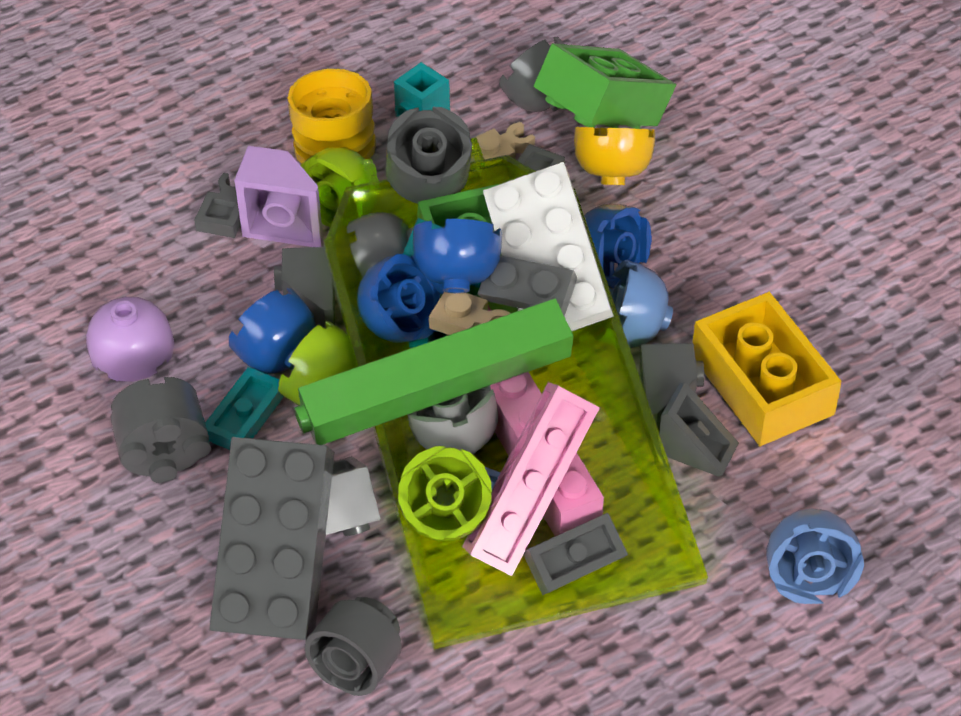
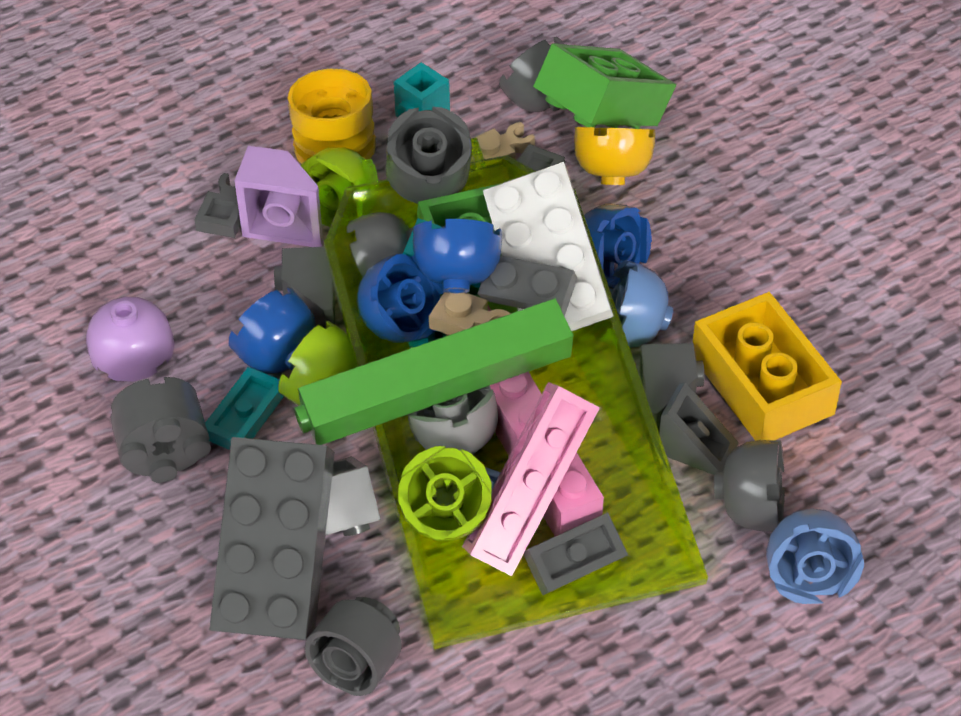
none -> dark grey cylinder [714,440,785,532]

